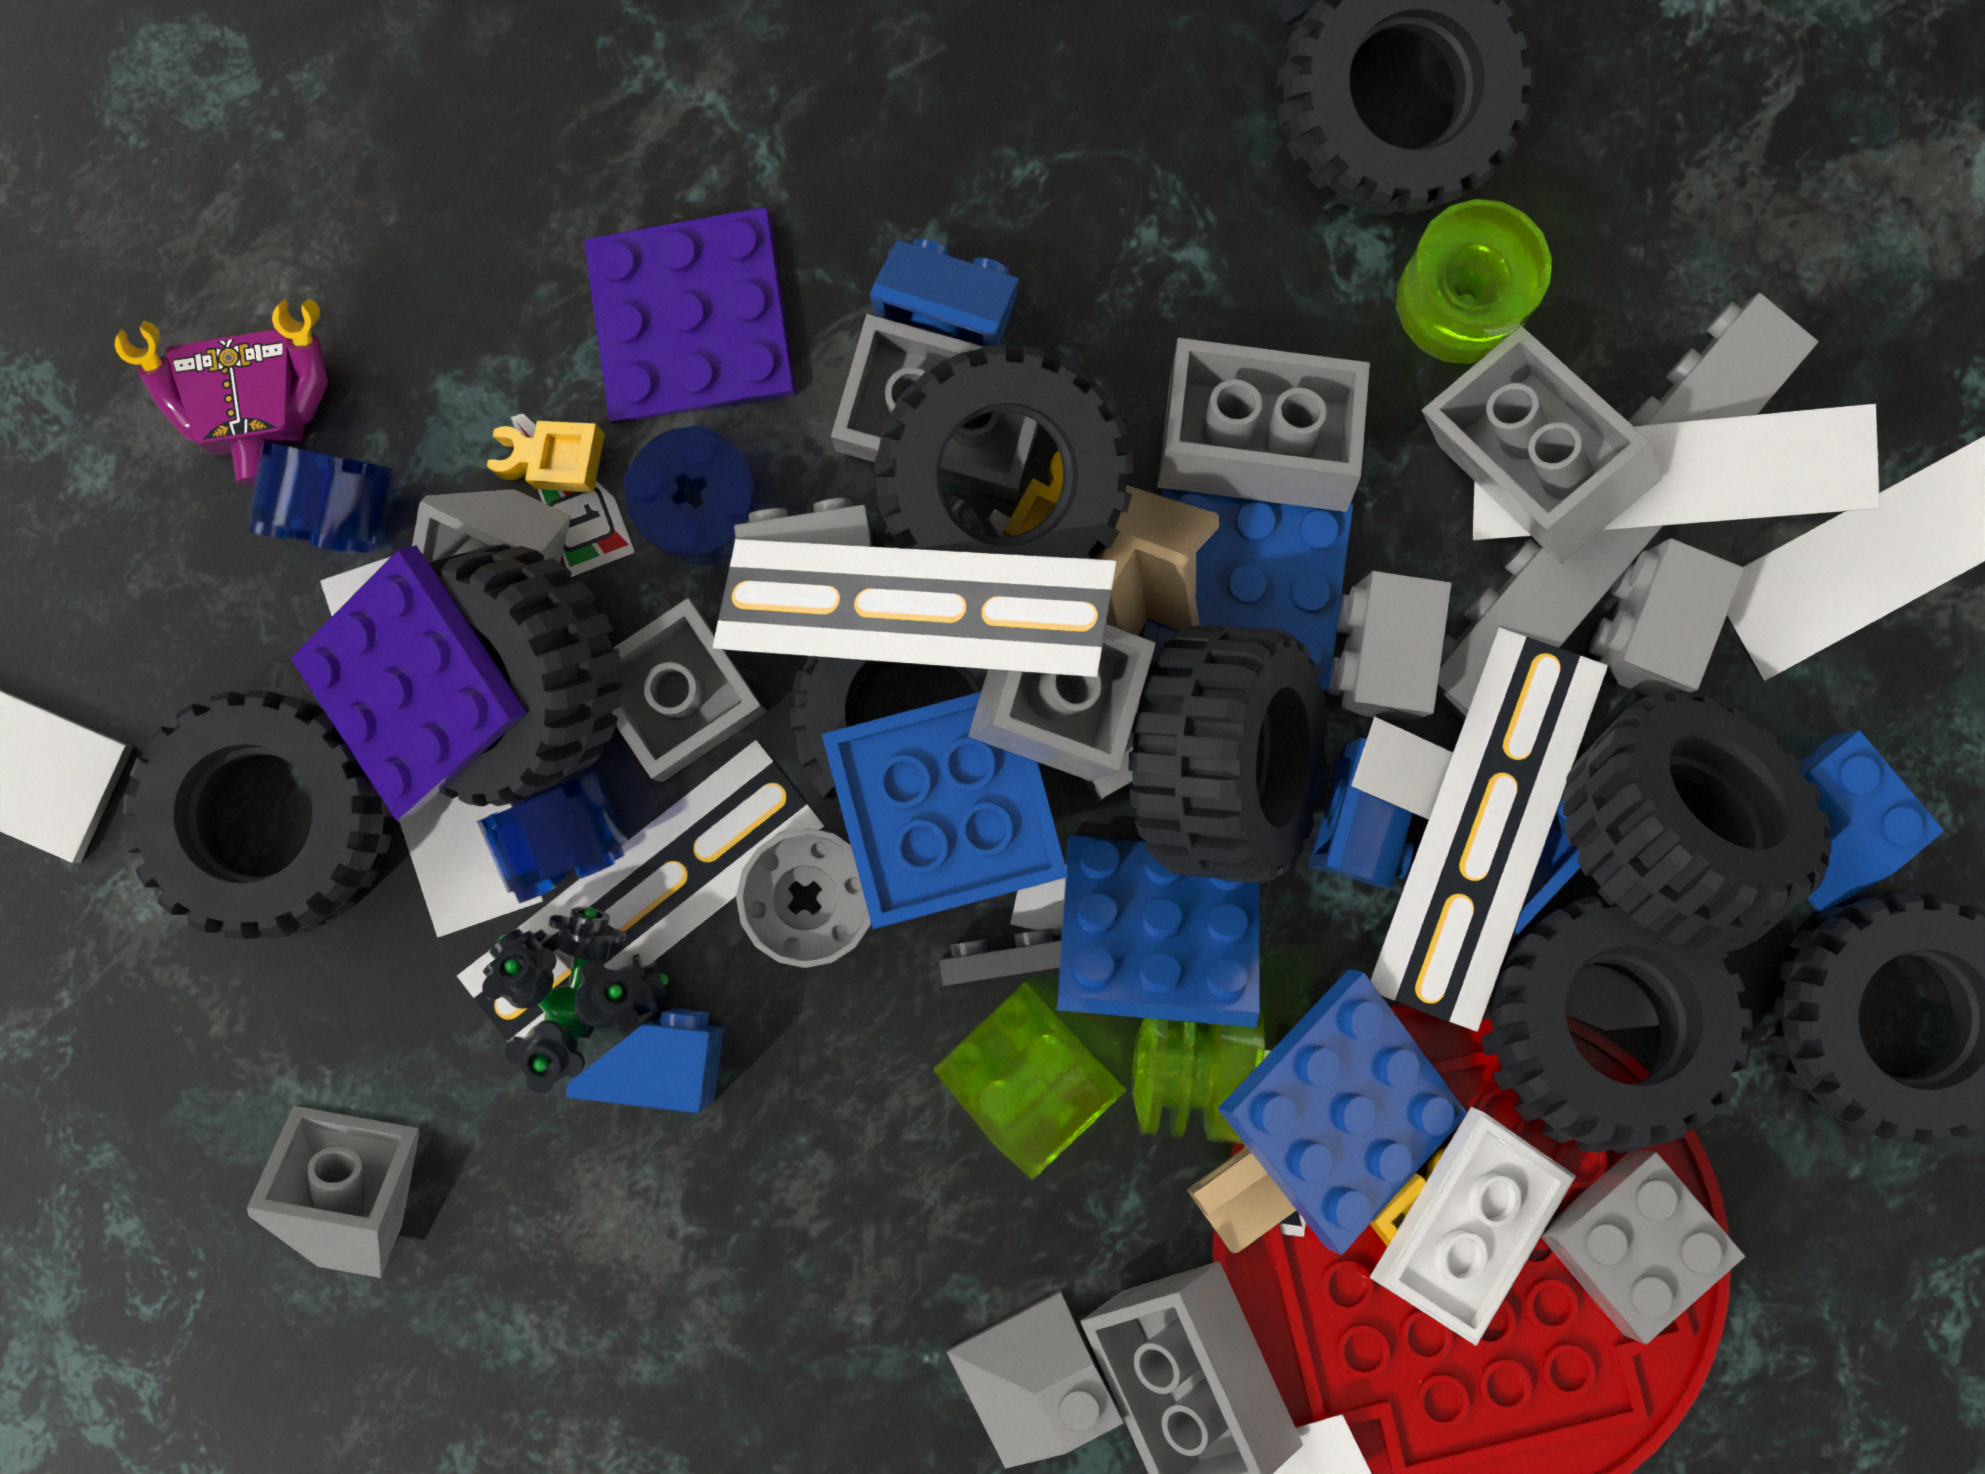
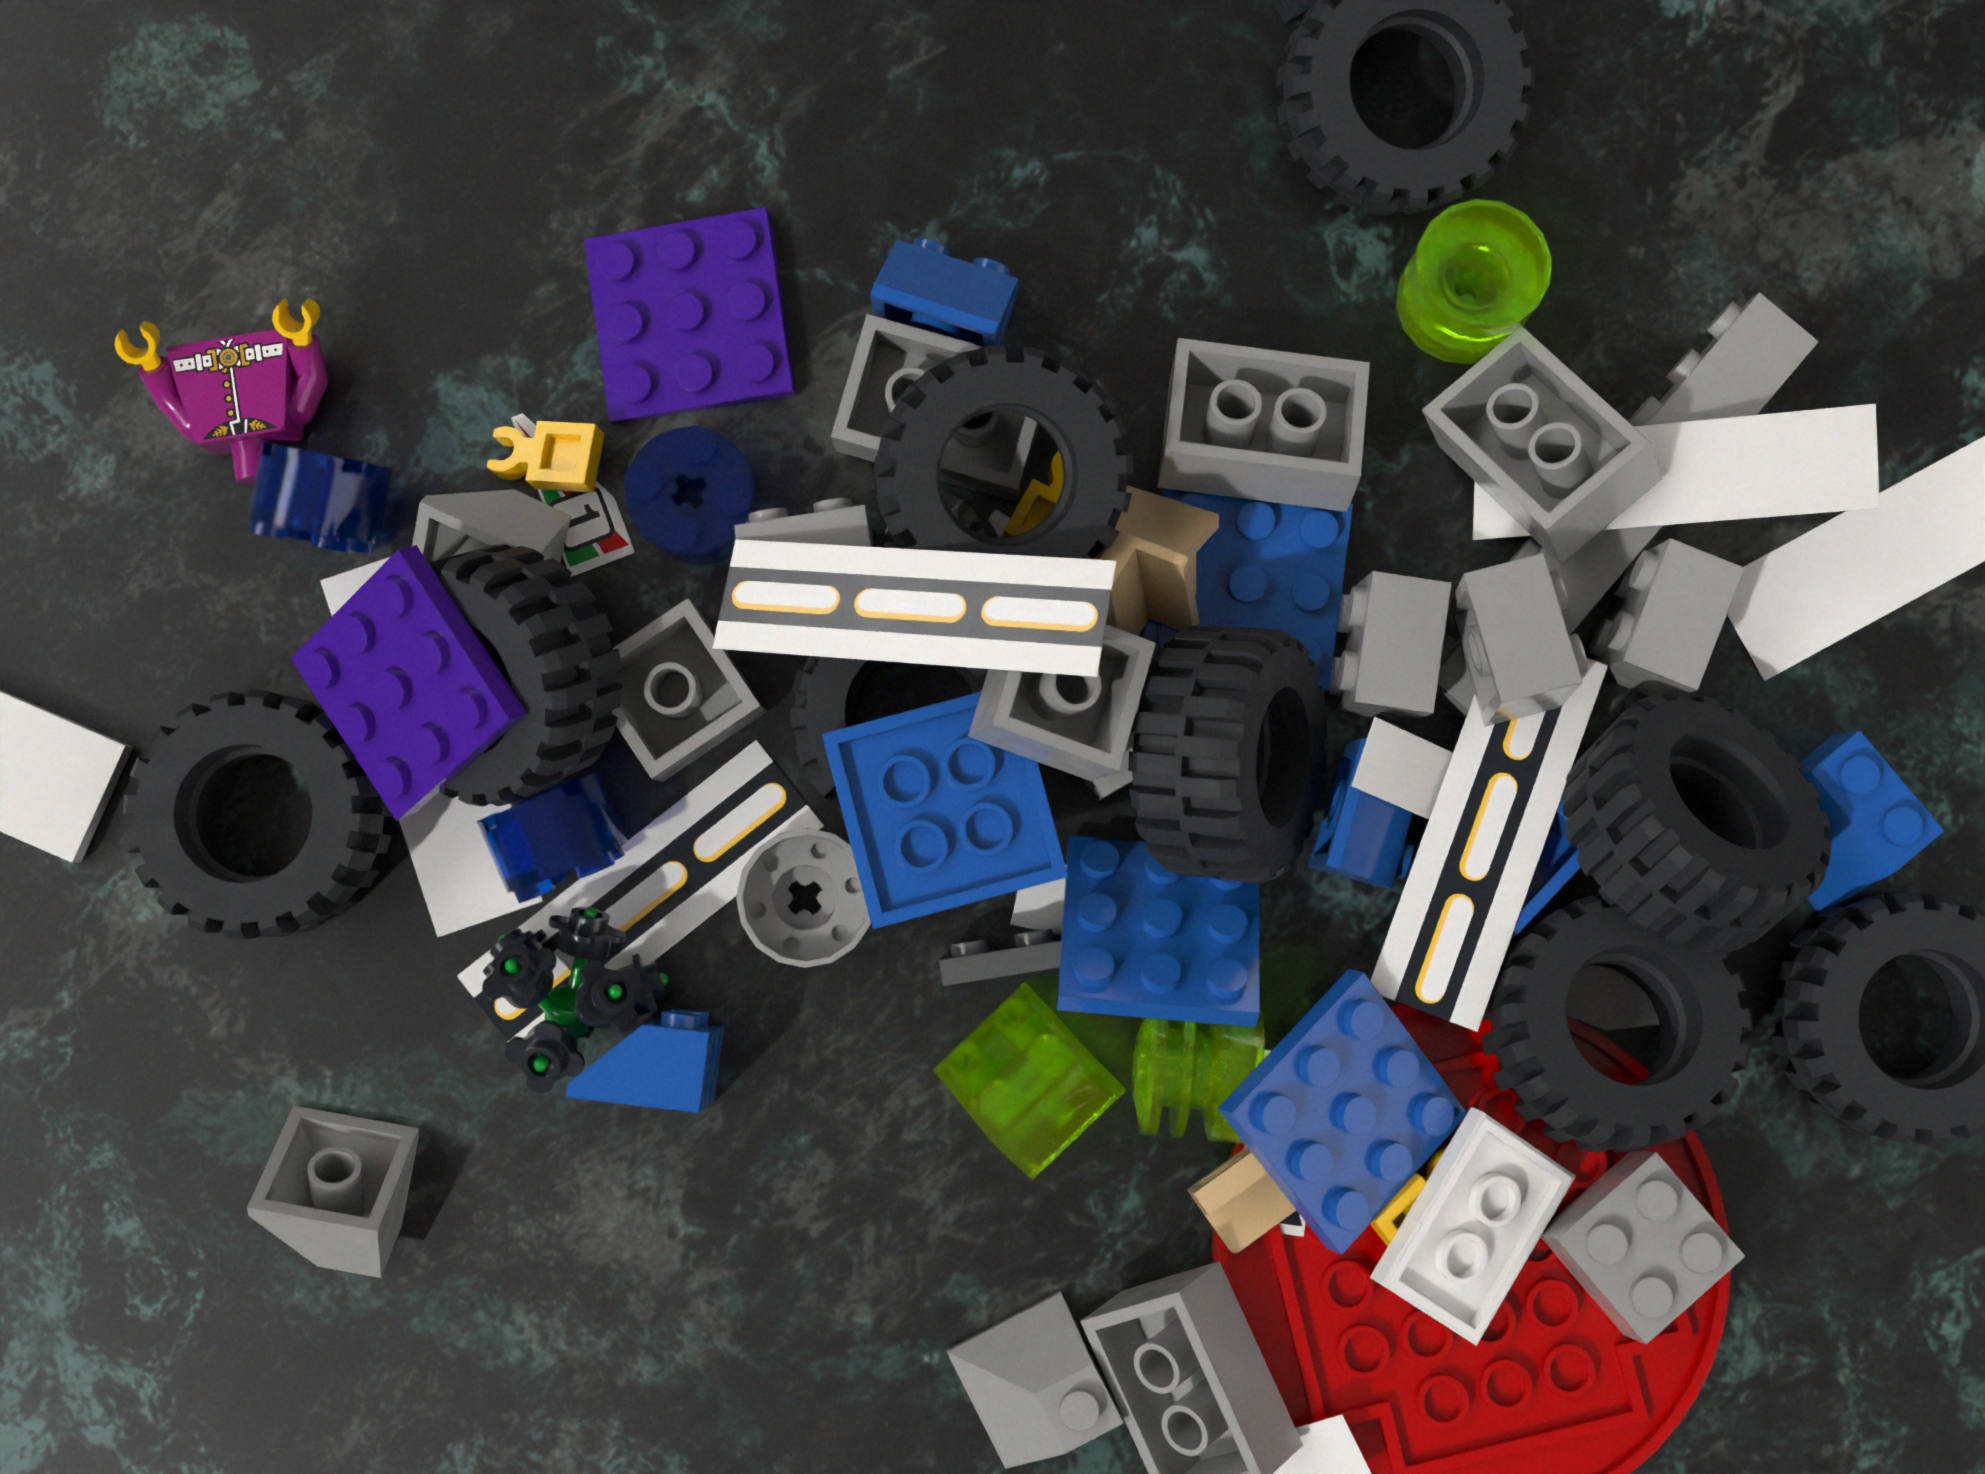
none -> light grey brick [1449,553,1587,727]

